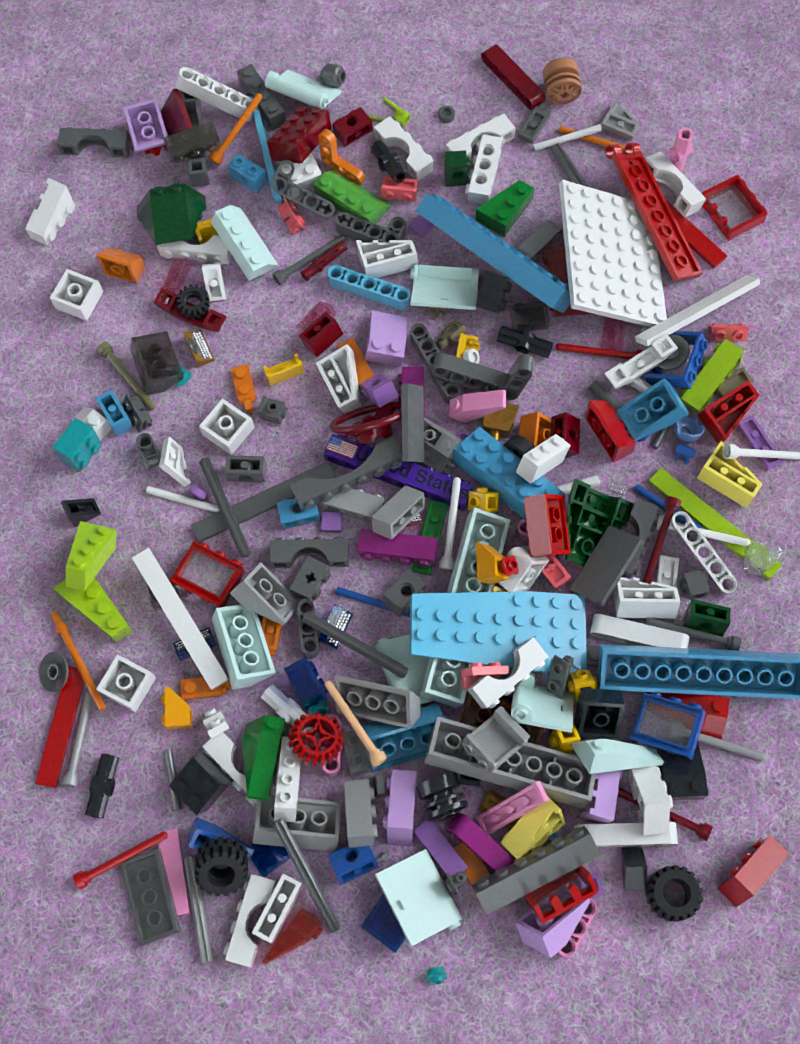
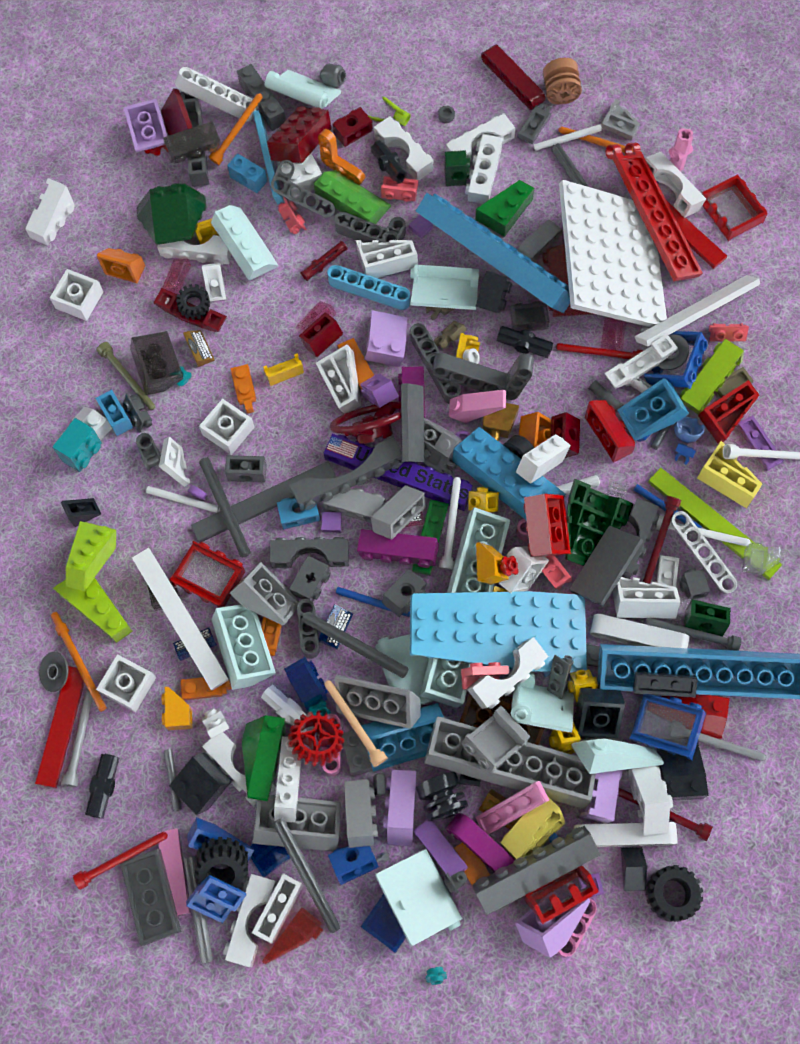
dark grey arch [57,127,131,158] -> none
dark grey brick [257,395,288,424] -> none
dark grey piece [272,234,346,286] -> none
wedge [717,835,789,907] -> none
none -> blue slope [186,875,246,923]
none -> black tile [633,672,698,698]

